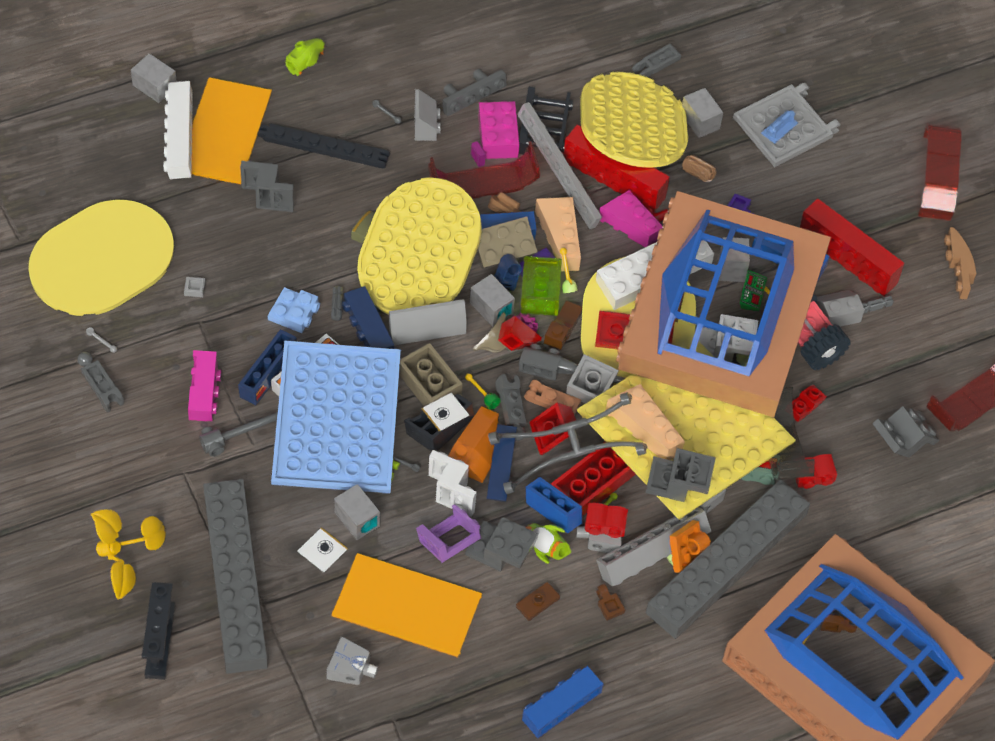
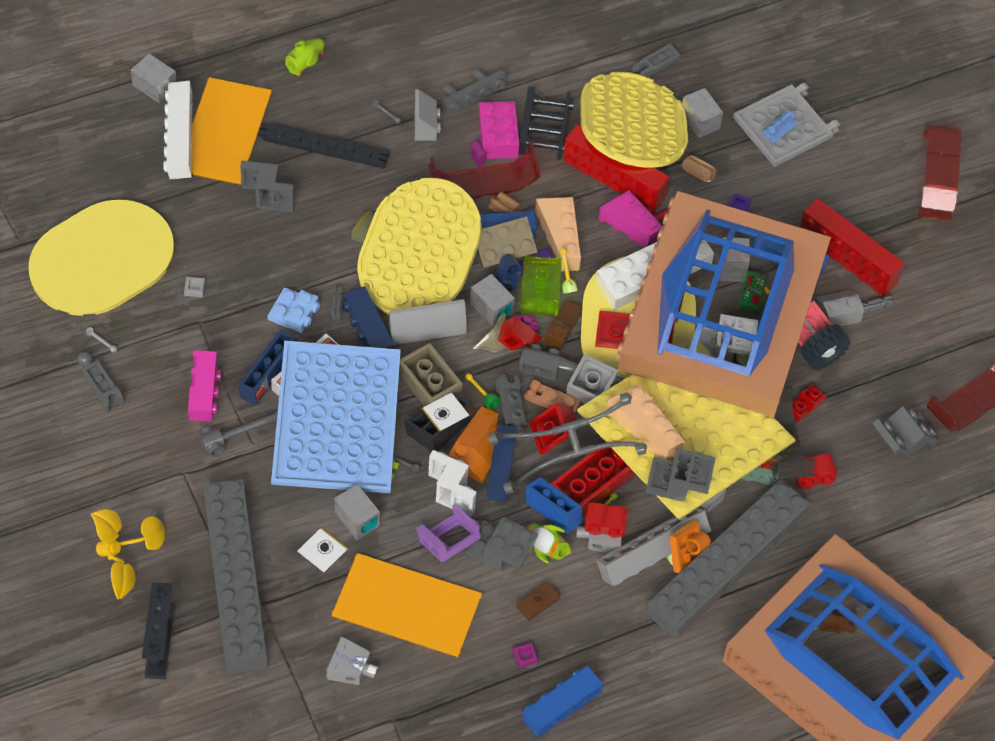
light grey plate [517,102,602,229] -> none
reddish brown plate [596,583,625,621] -> none
medium nougat slope [944,227,976,299] -> none
none -> magenta tile [512,643,538,669]

